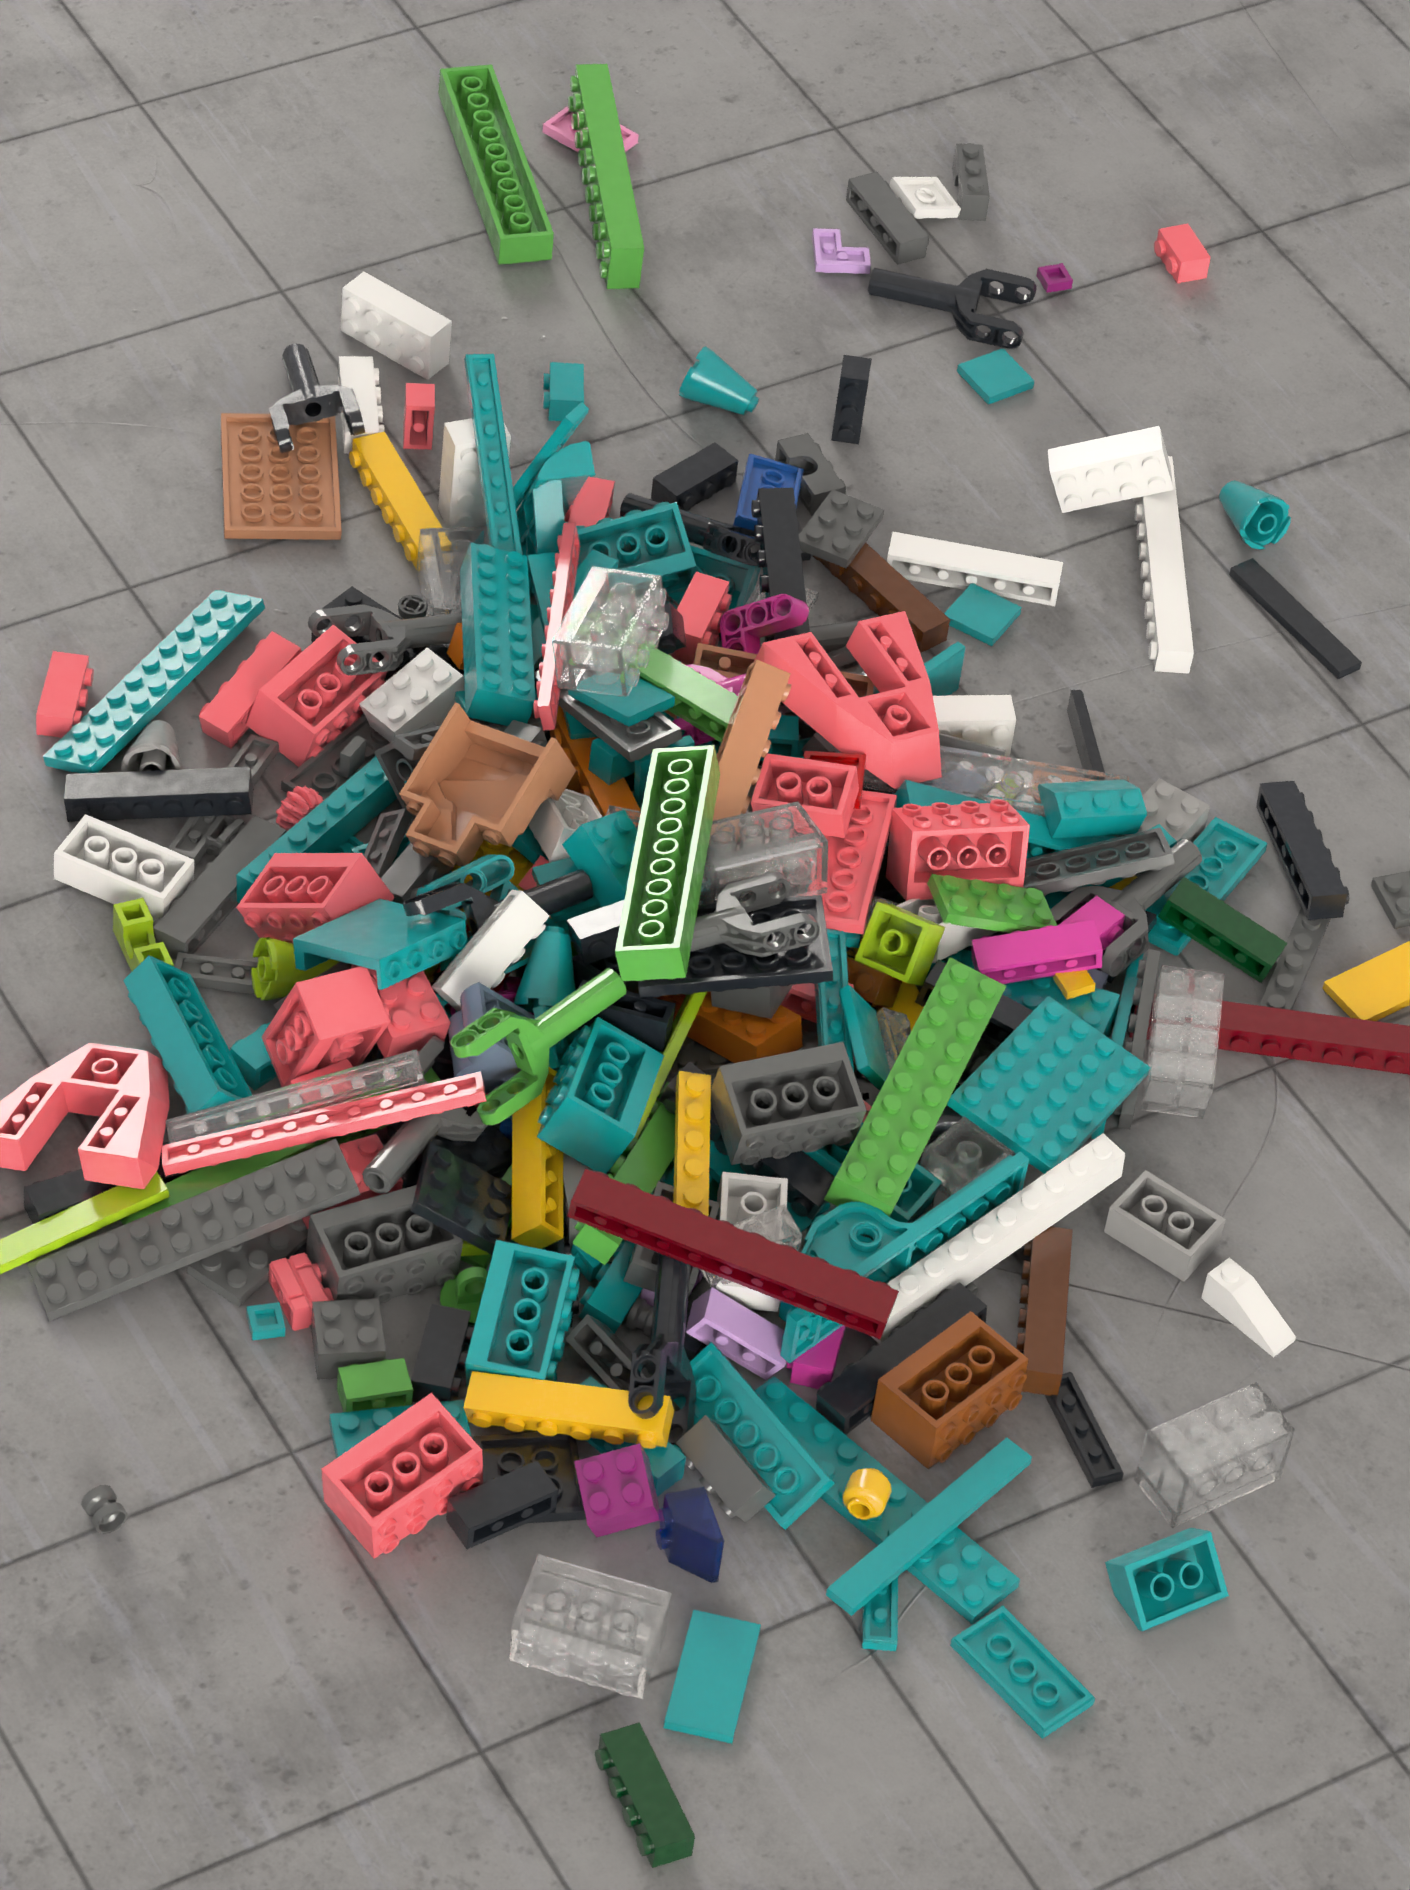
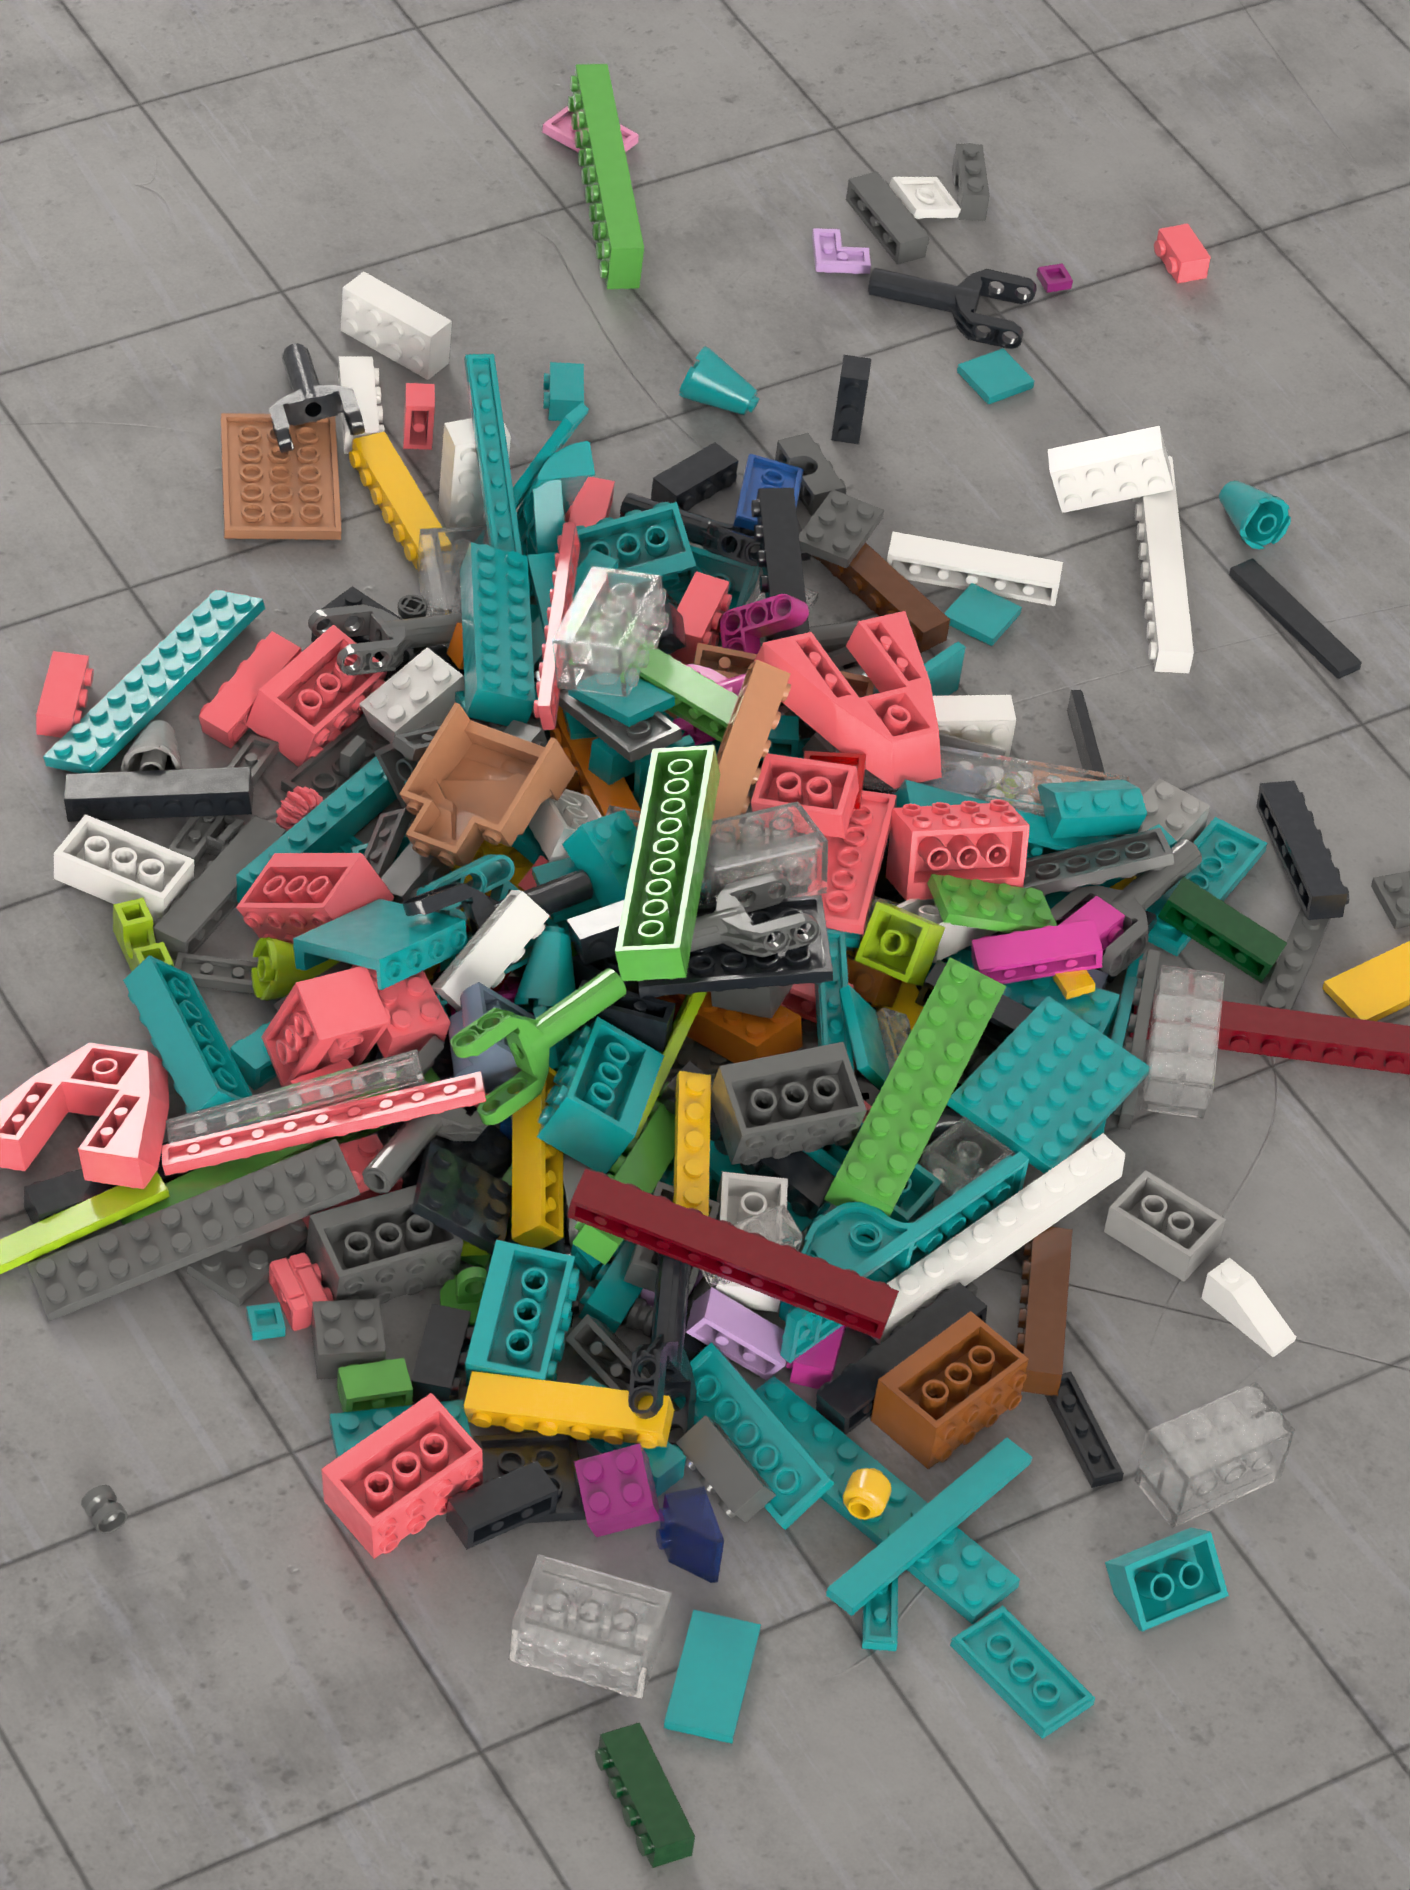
bright green brick [438,64,554,265] -> none

